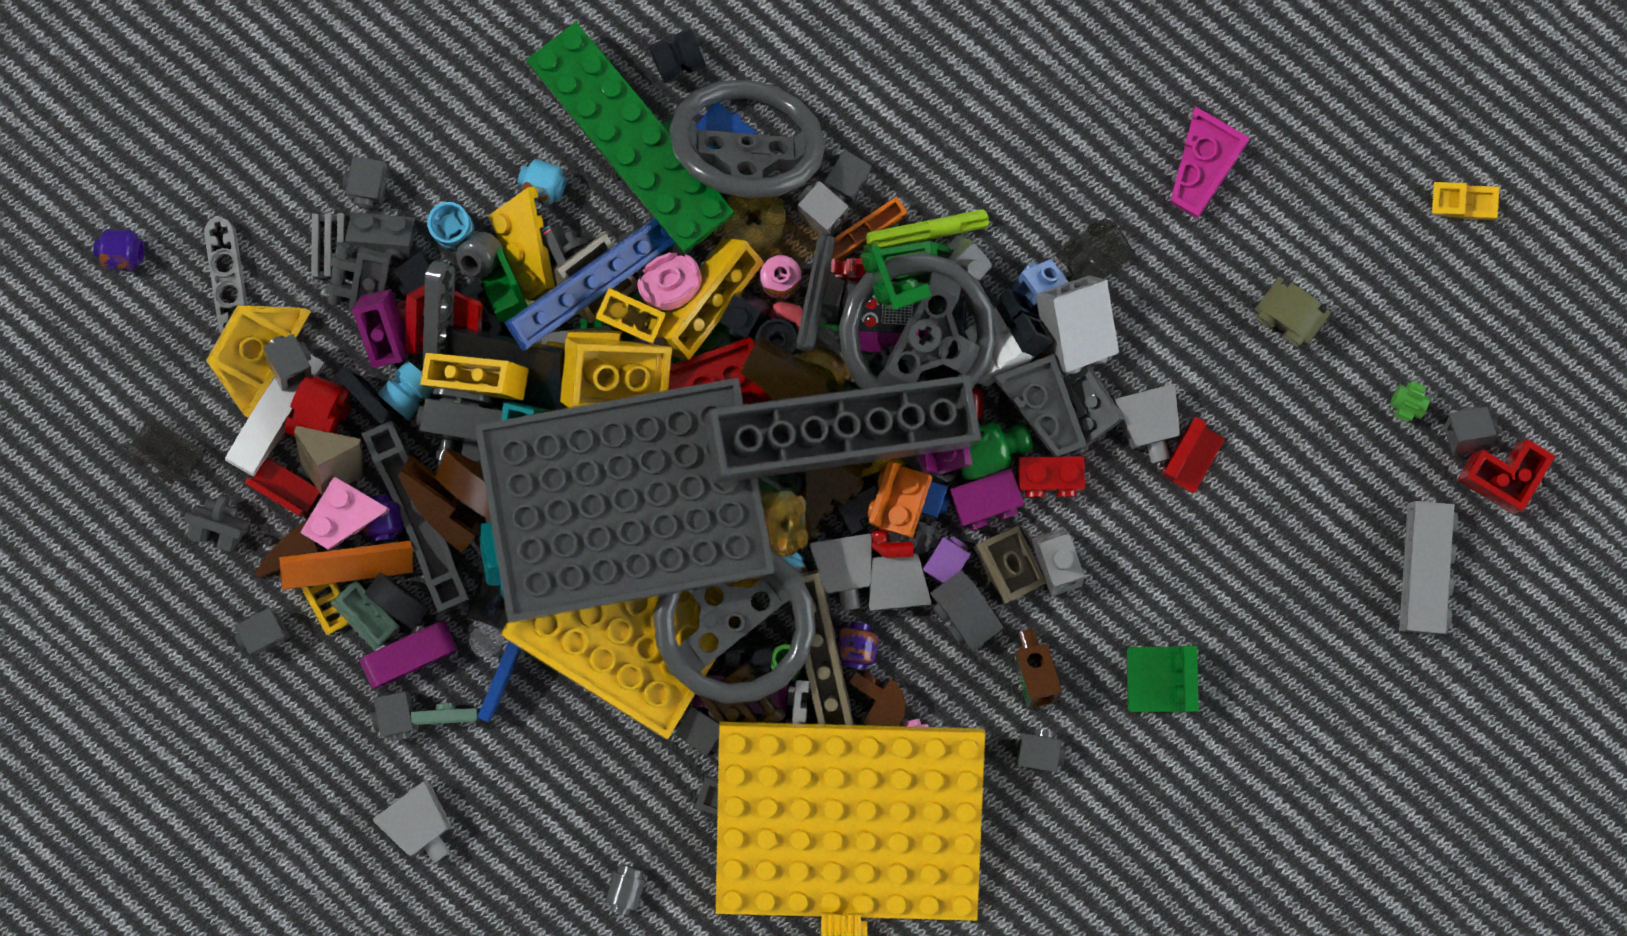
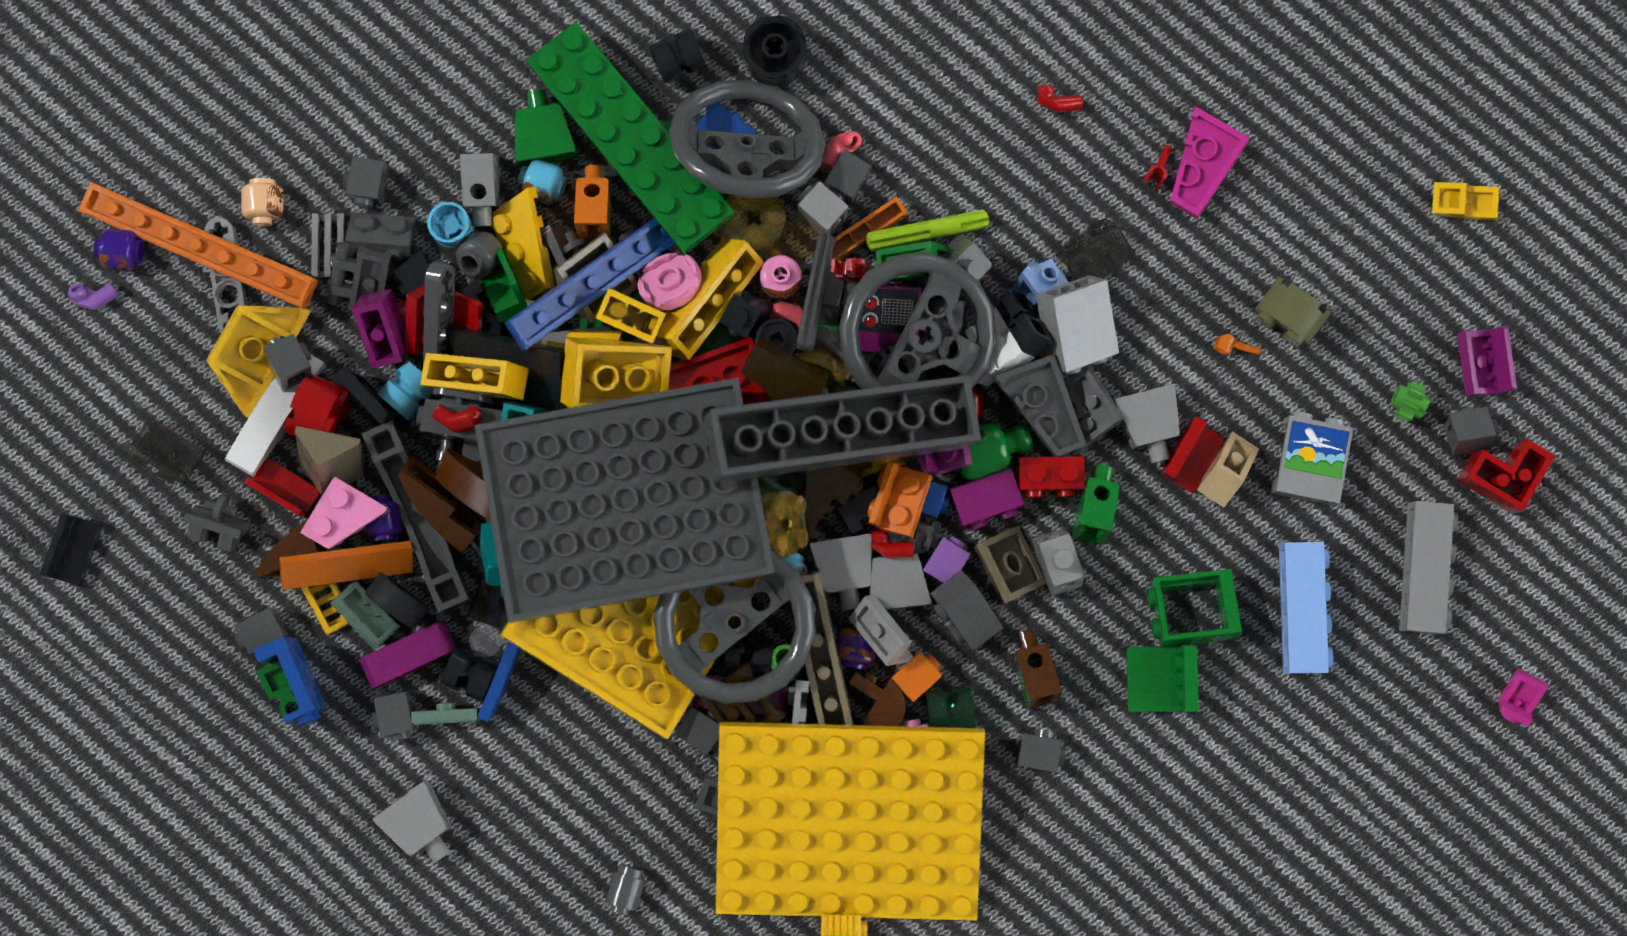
green bracket [861,243,932,310] -> none
none -> black panel [40,513,103,587]
none -> medium lavender arm [68,282,120,310]
none -> orange tile [78,182,319,310]
none -> light nougat head [241,178,283,226]
none -> blue panel [253,637,327,726]
none -> green plate [255,659,299,716]
none -> red arm [432,404,483,433]
none -> black wheel [441,646,499,703]
none -> light grey torso [460,153,500,226]
none -> green torso [515,89,579,168]
none -> orange torso [574,165,612,243]
none -> black brick [743,15,807,88]
none -> coral arm [821,131,862,170]
none -> light grey panel [848,595,913,666]
none -> orange brick [891,652,942,702]
none -> clear green wheel [925,686,976,728]
none -> red arm [1036,85,1083,113]
none -> green torso [1071,464,1120,545]
none -> red hand [1143,145,1172,190]
none -> green window [1146,569,1242,648]
none -> tan slope [1197,431,1259,507]
none -> orange hand [1213,334,1261,356]
none -> panel [1270,412,1353,506]
none -> light blue brick [1279,542,1333,674]
none -> magenta bracket [1457,327,1517,396]
none -> dark pink bracket [1498,668,1548,726]

